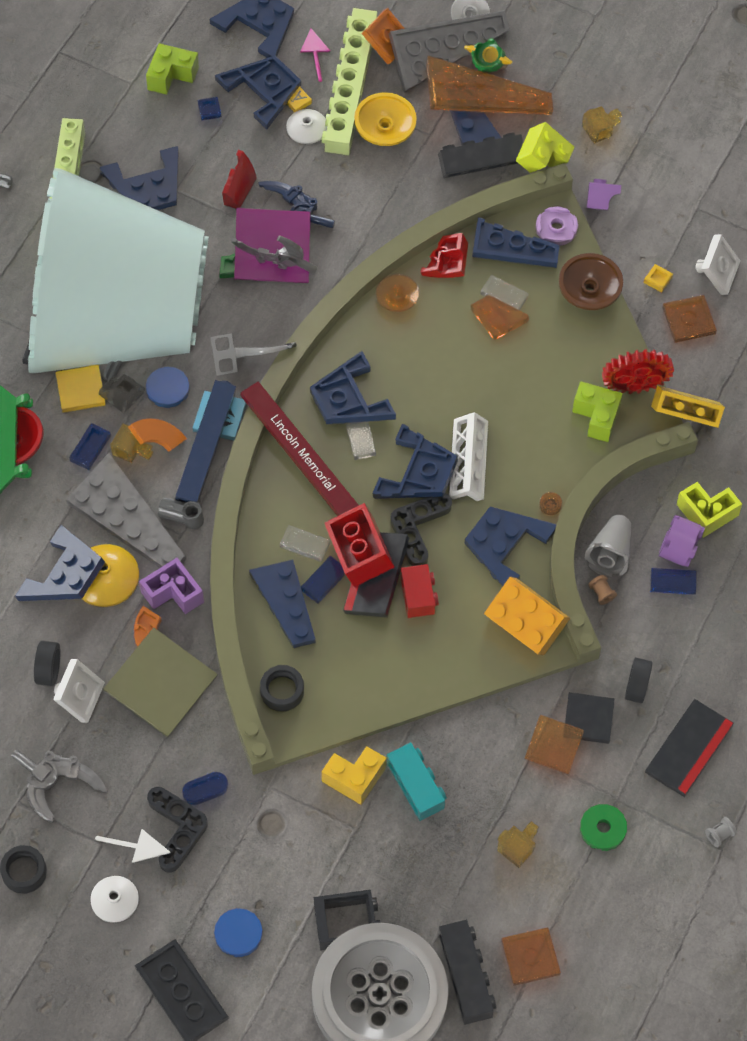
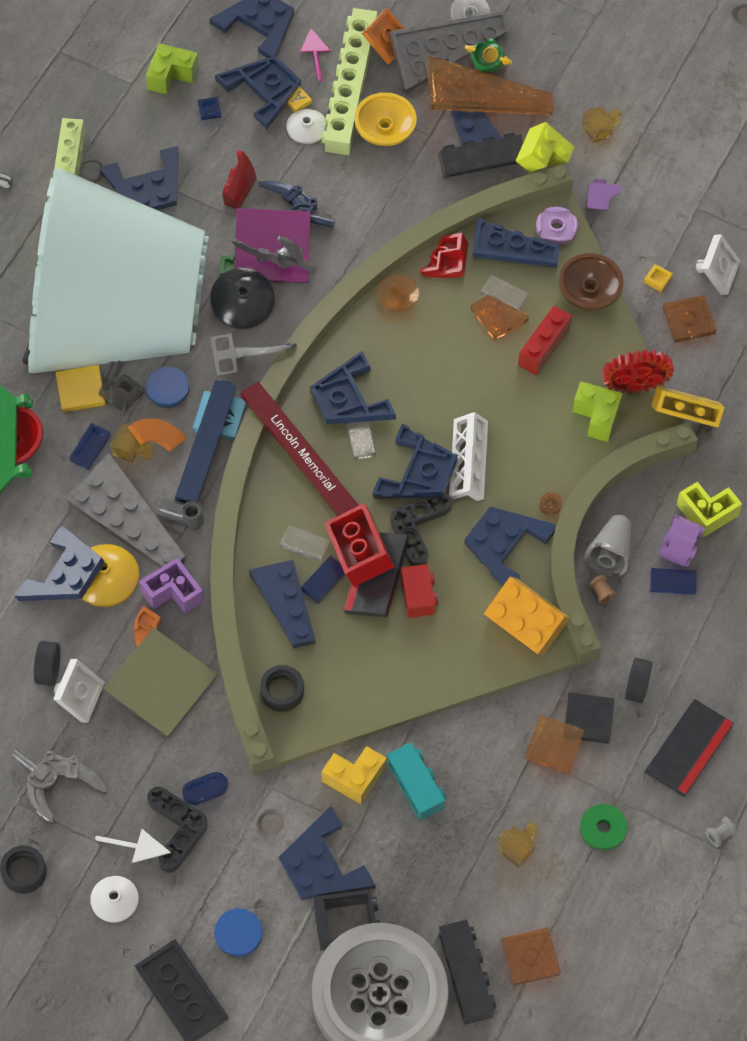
none -> black dish [210,268,275,329]
none -> dark blue wing [279,806,376,900]
none -> red brick [518,305,572,376]

